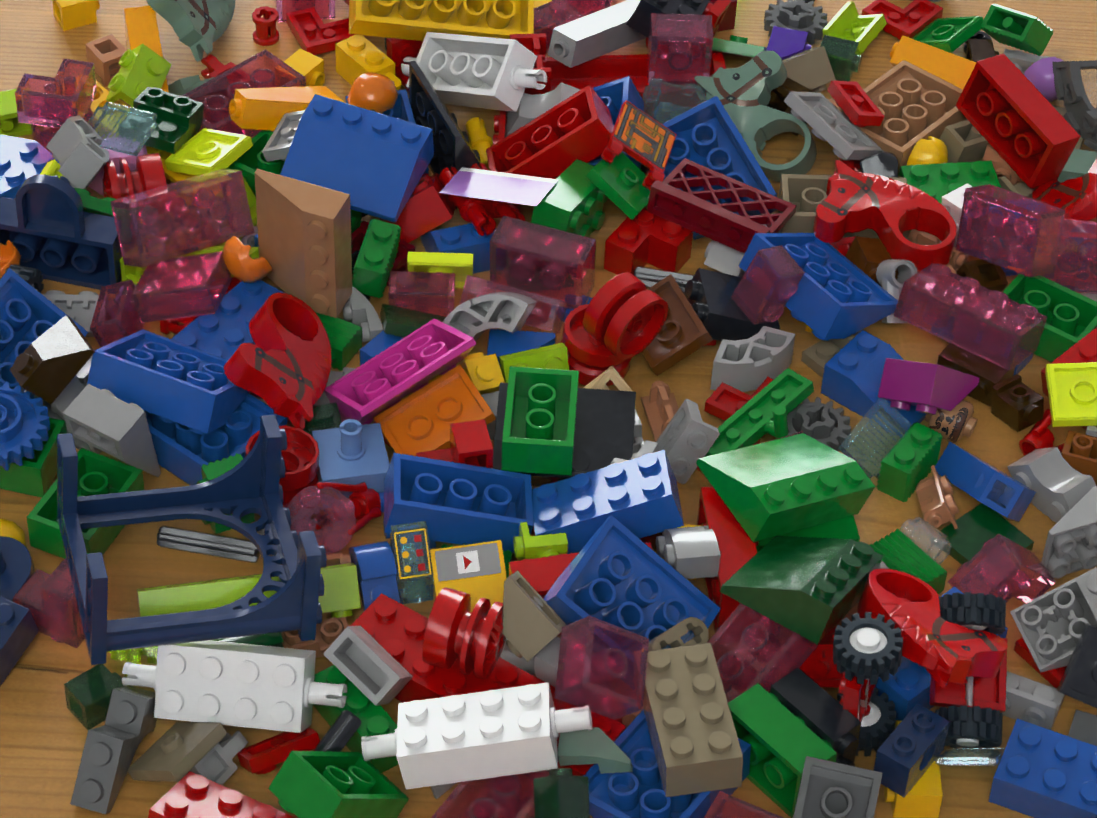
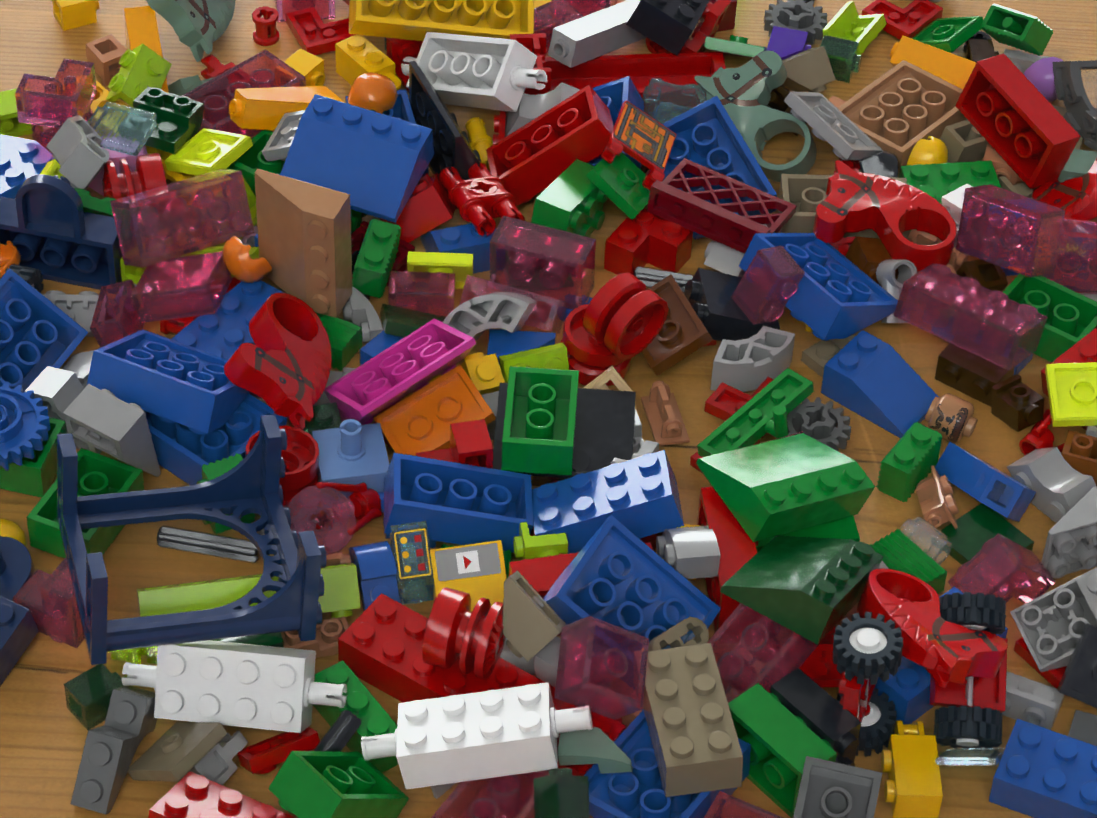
dark brown slope [9,315,95,404] -> none
light grey piece [323,626,413,706] -> none
sticker [439,167,558,206] -> none
clear pink brick [647,13,713,85] -> none
light grey bracket [656,398,720,484] -> none
red plate [827,80,884,128] -> none
clear light blue window [838,398,912,480] -> none
dark blue brick [873,703,950,797] -> none
magenta slope [878,358,980,415] -> none

